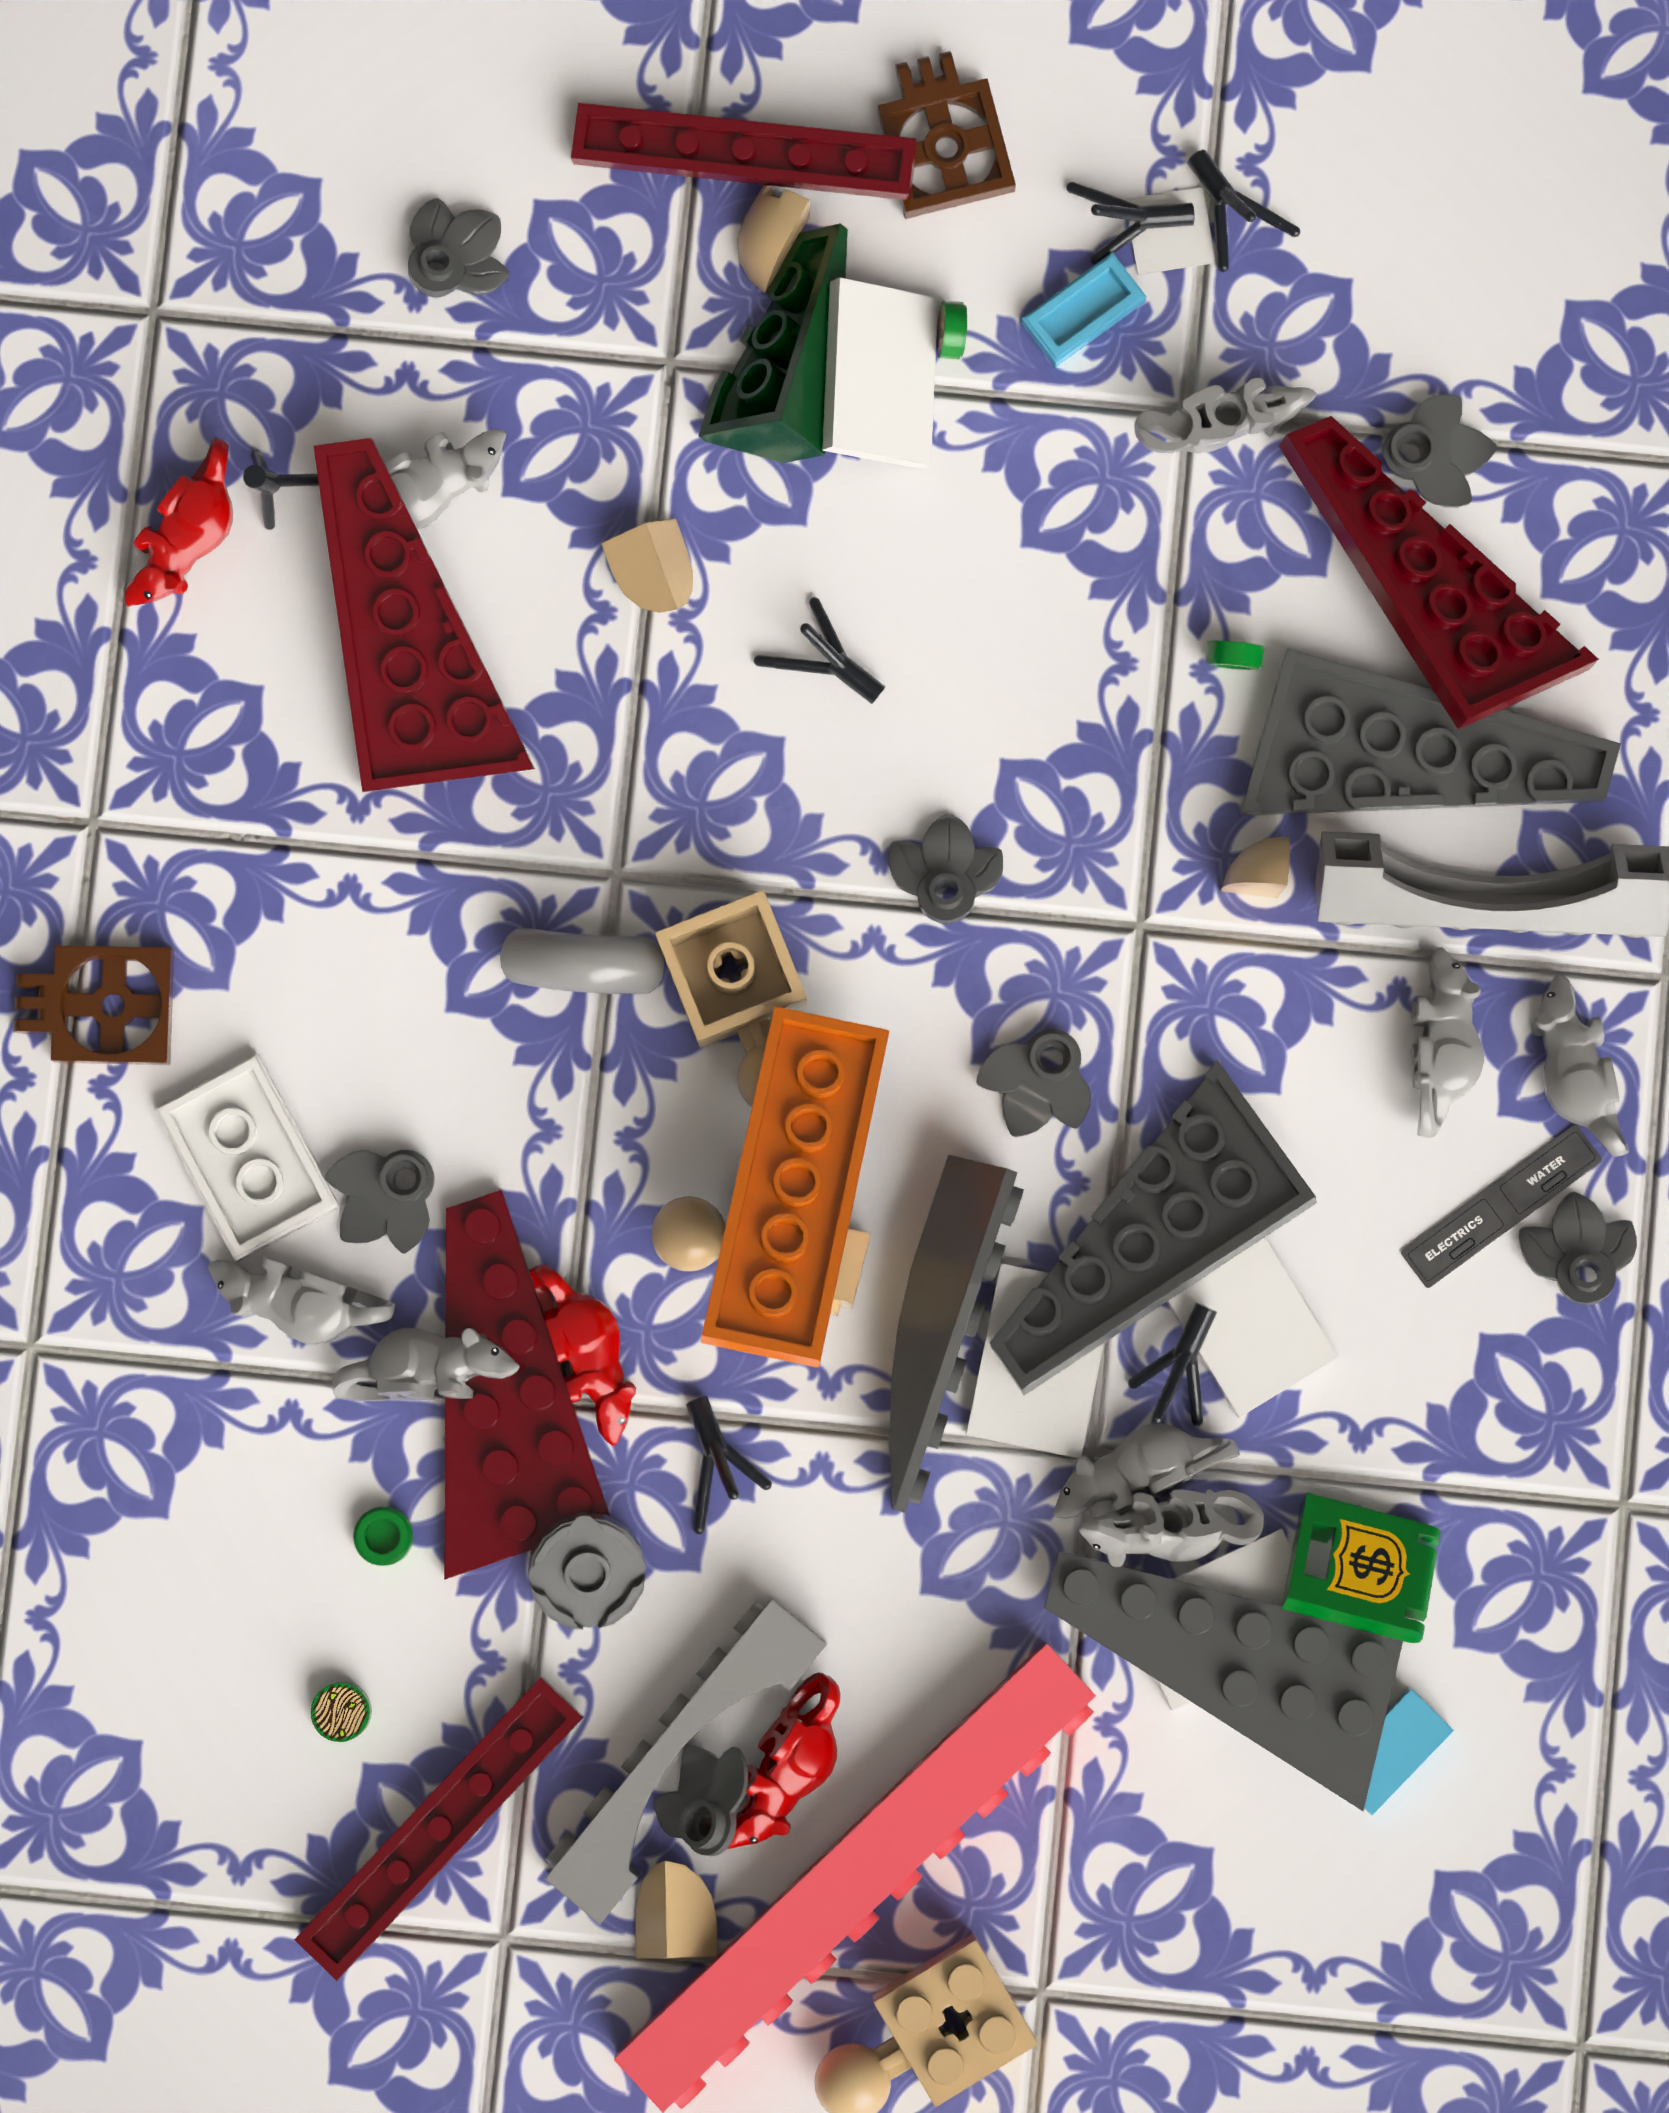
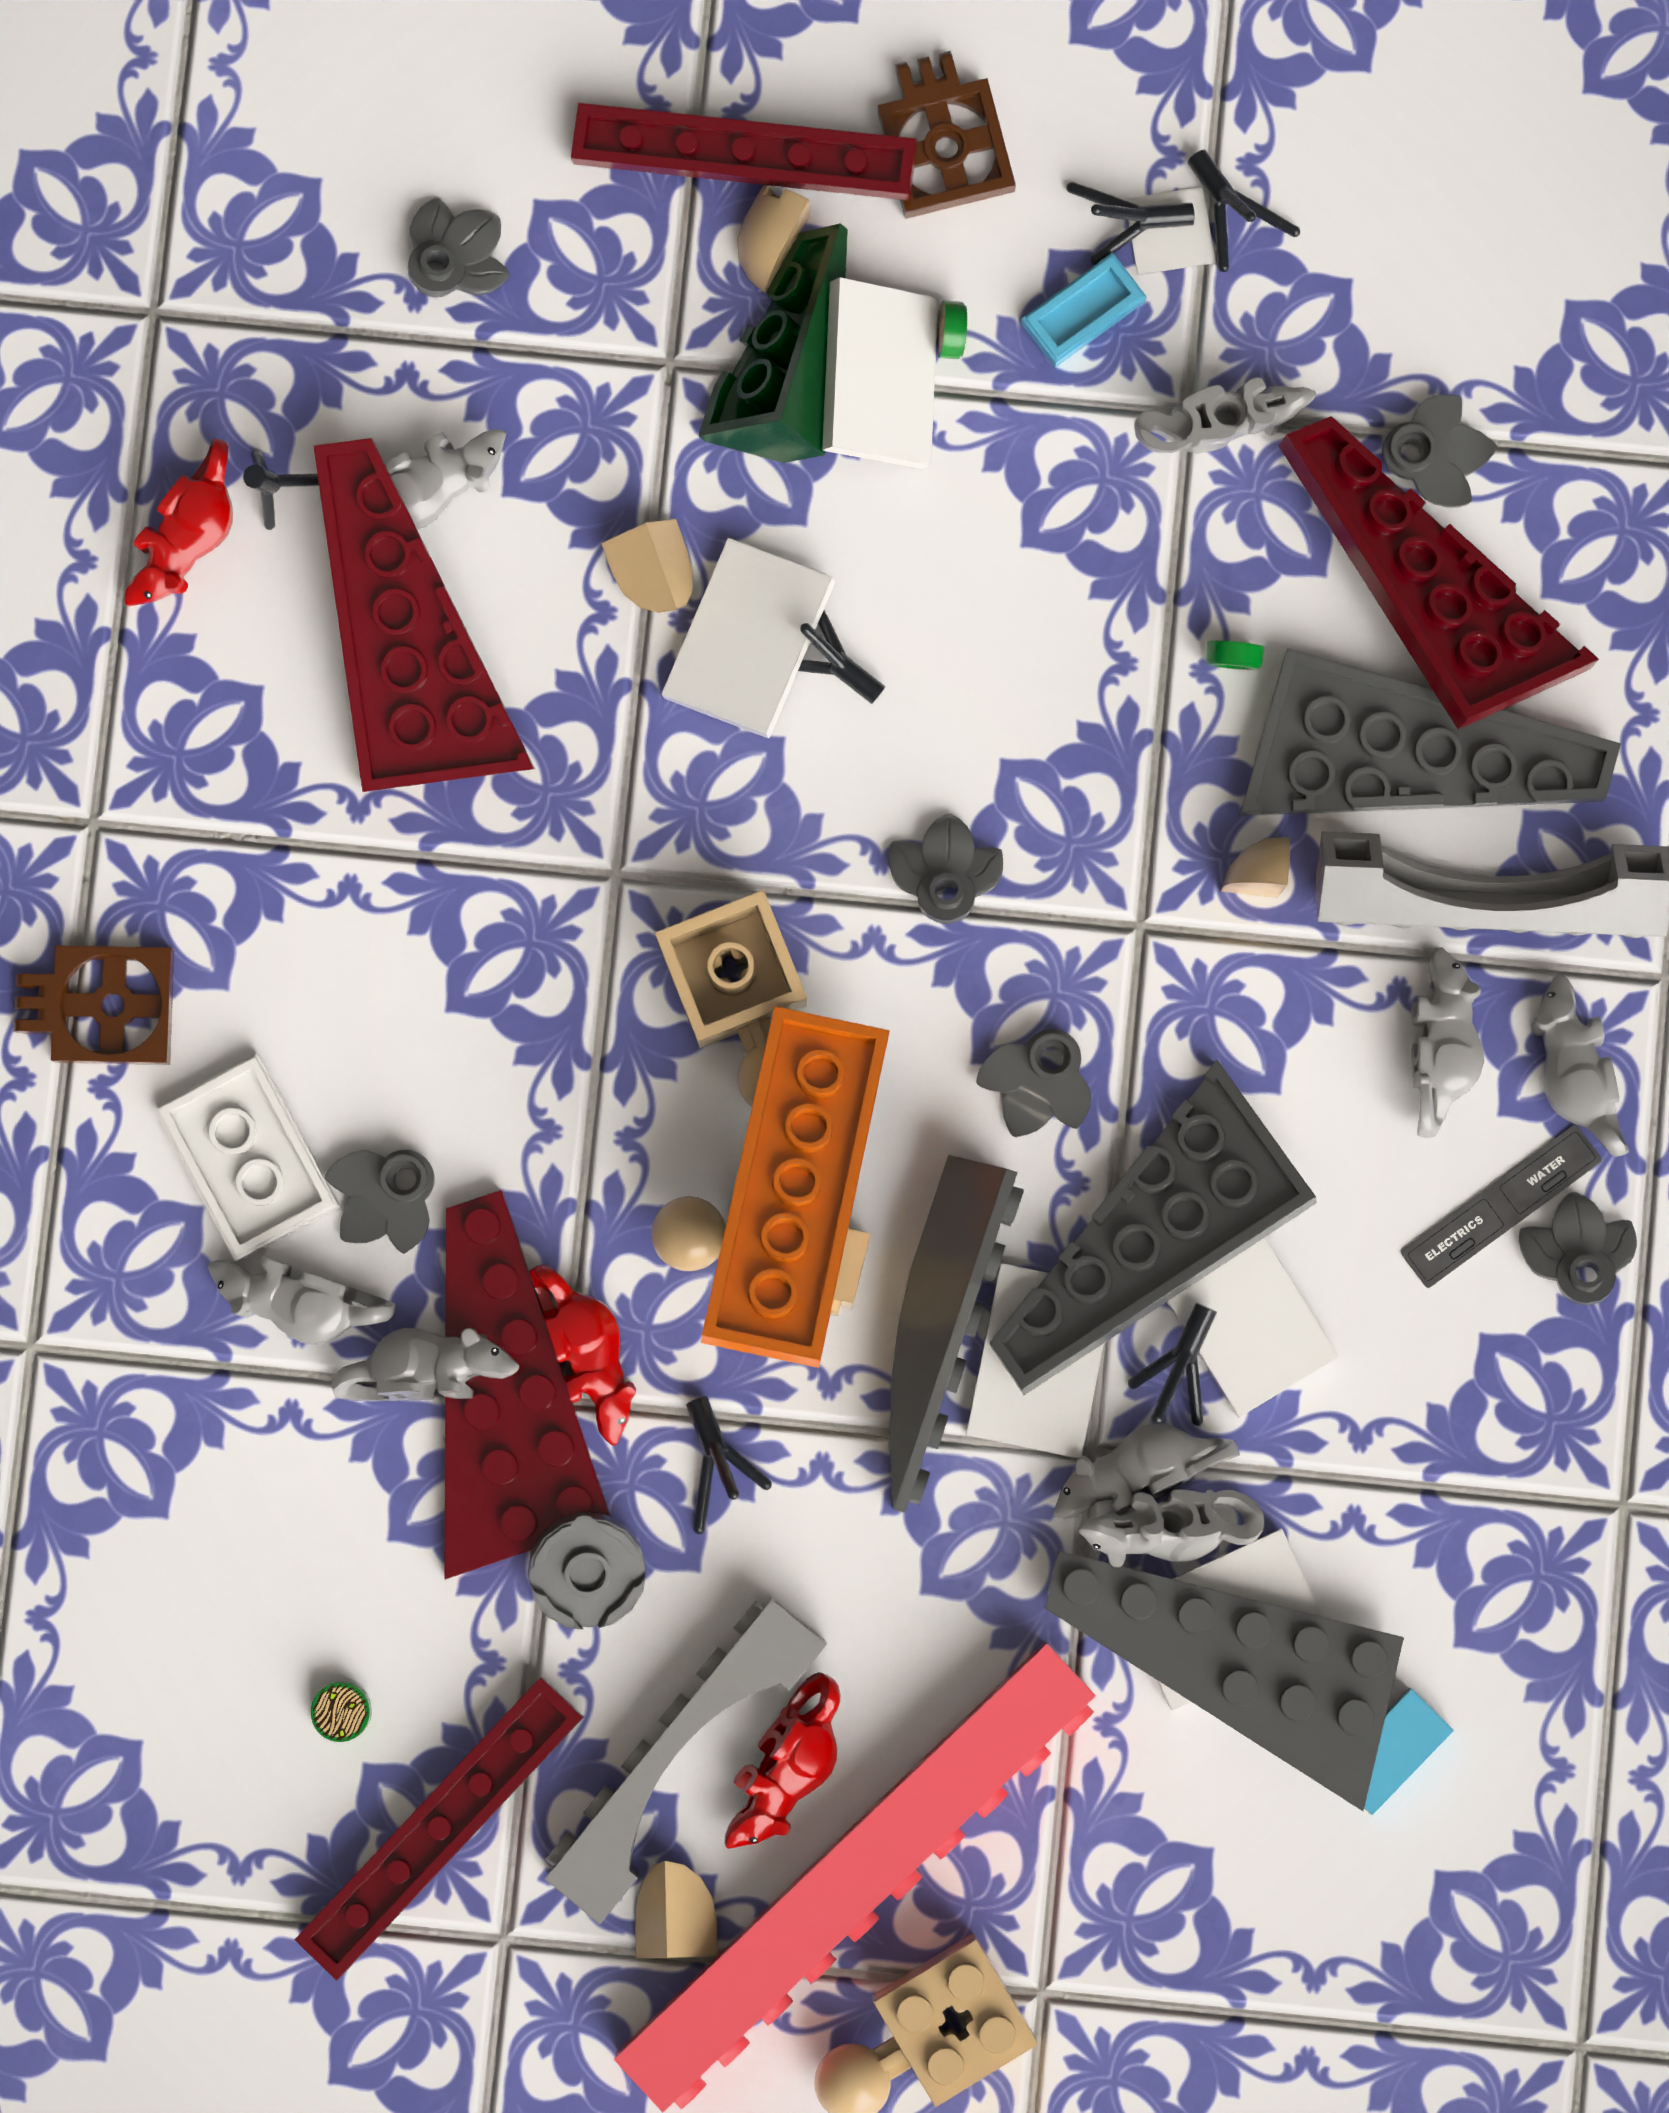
green tile [353,1507,414,1566] -> none
light grey cylinder [500,927,664,994] -> none
dark grey plate [654,1745,748,1856] -> none
green container [1281,1492,1441,1643] -> none
none -> white tile [662,538,835,738]

